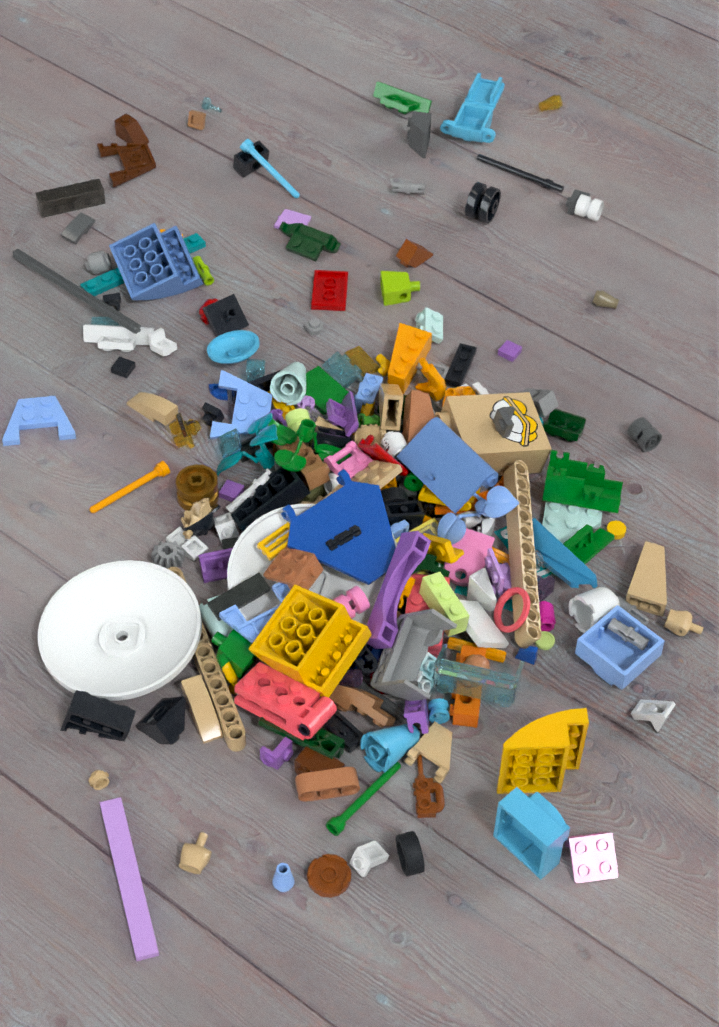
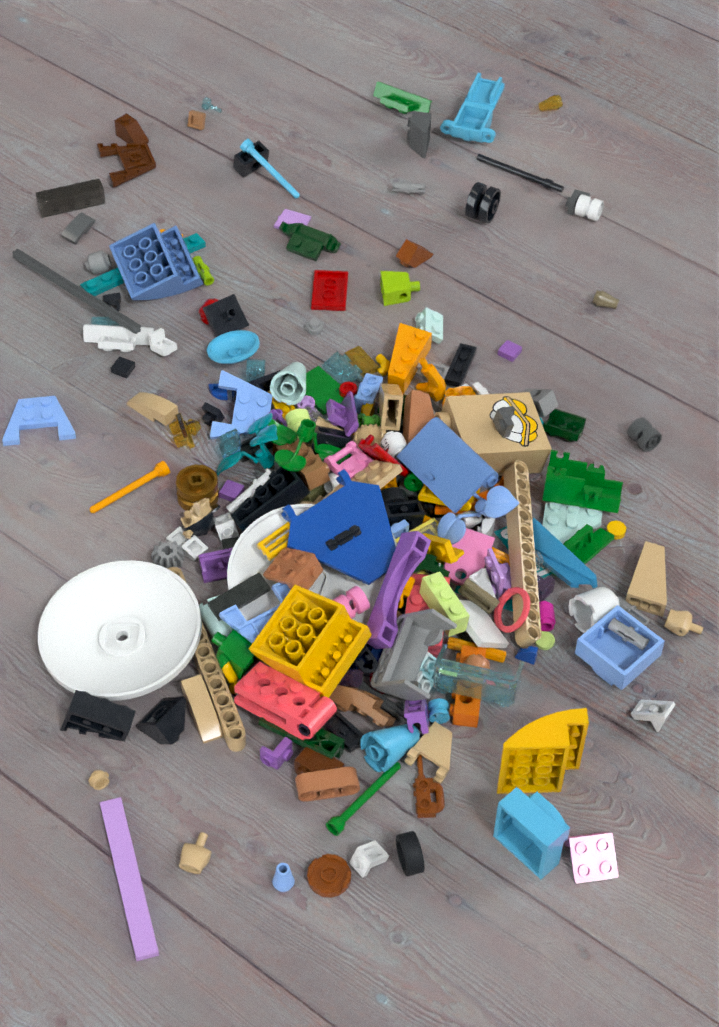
none -> red tile [339,382,358,398]
none -> dark tan tile [458,578,500,614]

